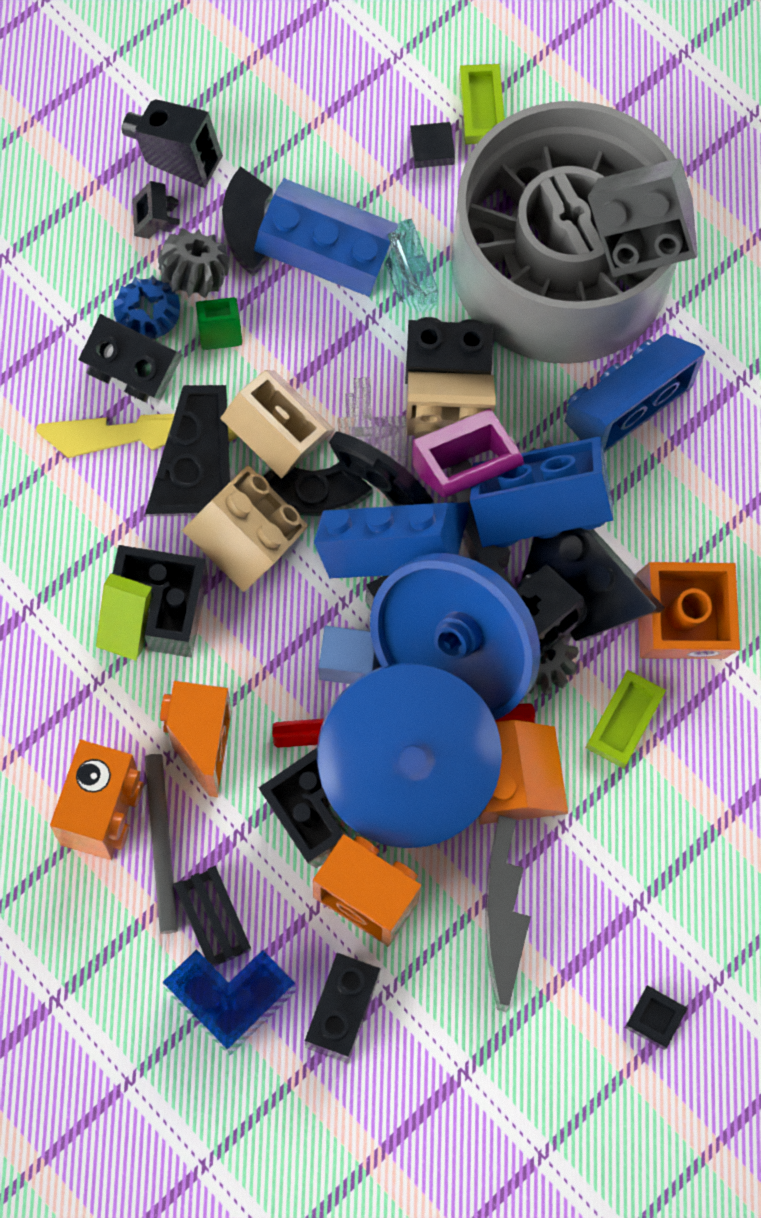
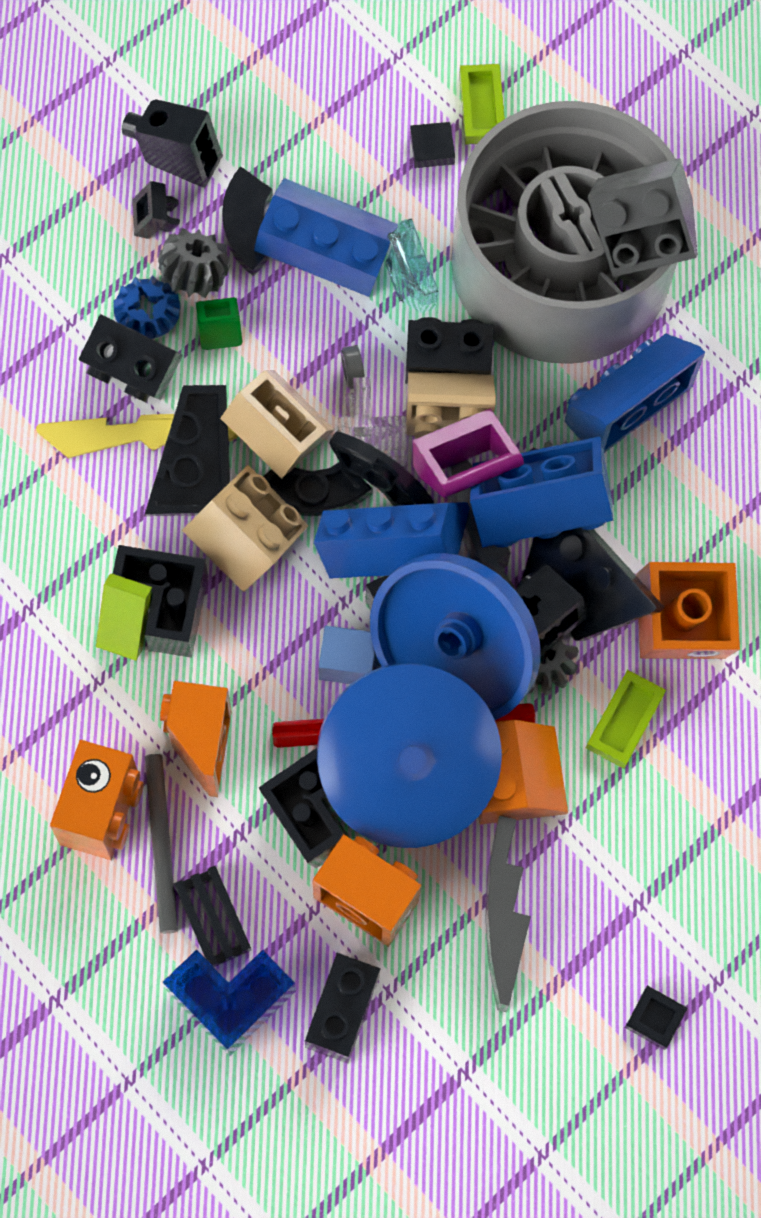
none -> dark grey tile [340,345,365,389]

